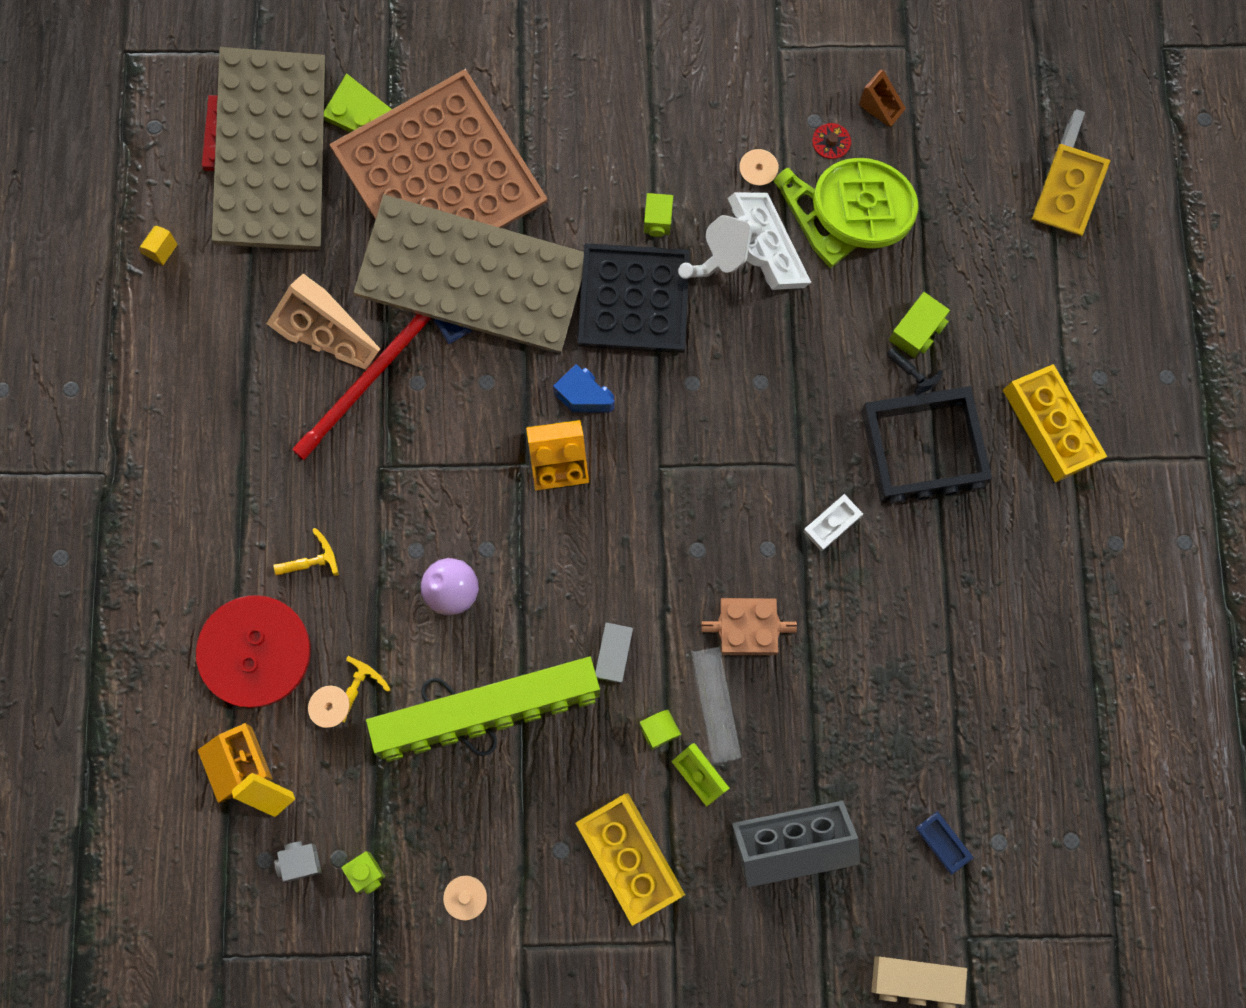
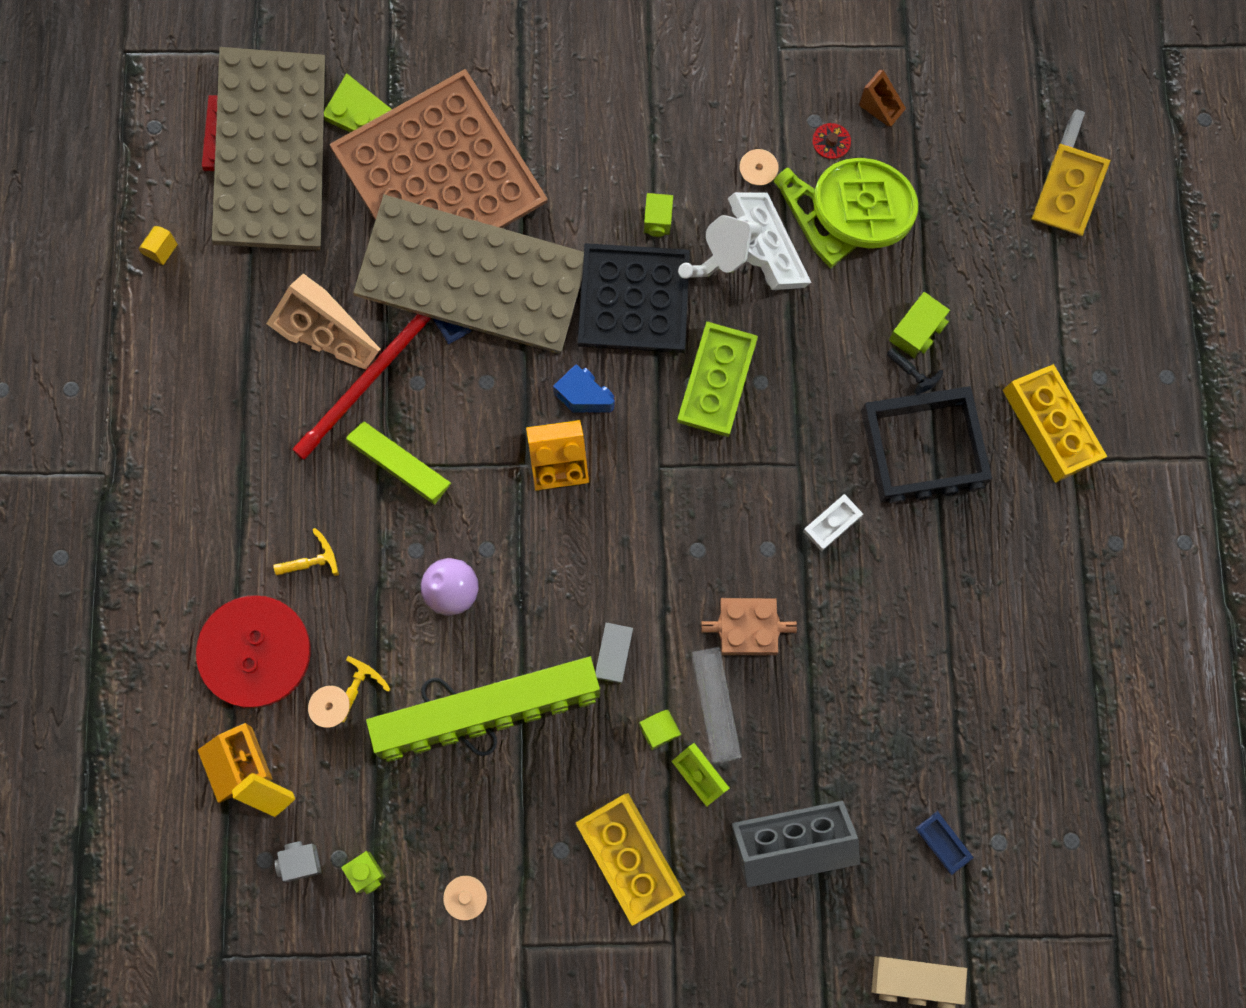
none -> lime slope [346,422,451,505]
none -> lime plate [677,322,758,437]

